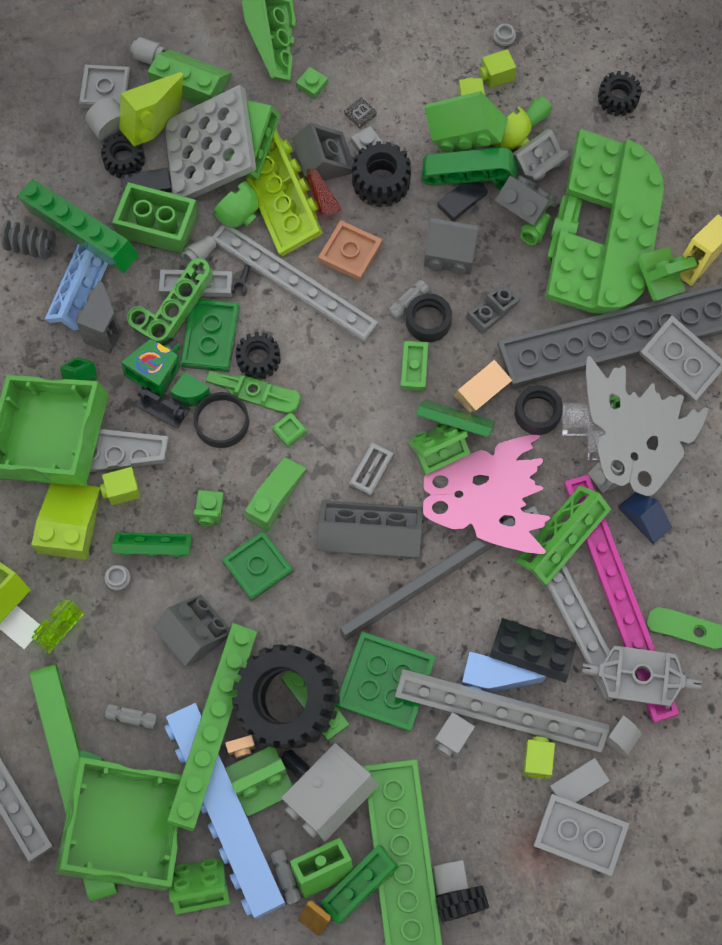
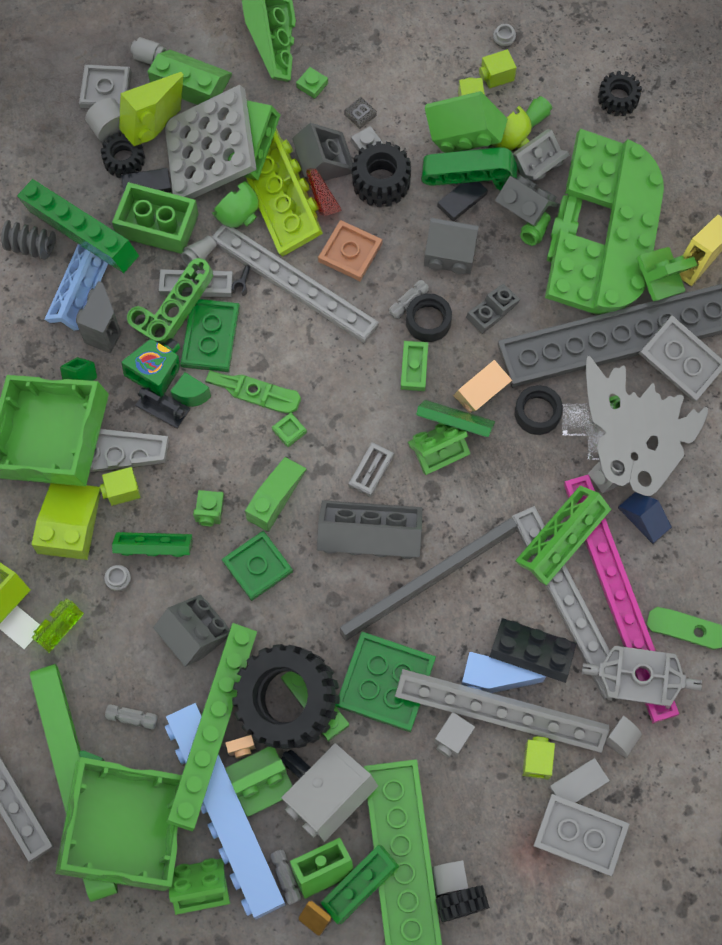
black tyre [193,392,249,448] -> none
black tyre [235,332,281,380] -> none
bright pink piece [423,435,550,554] -> none

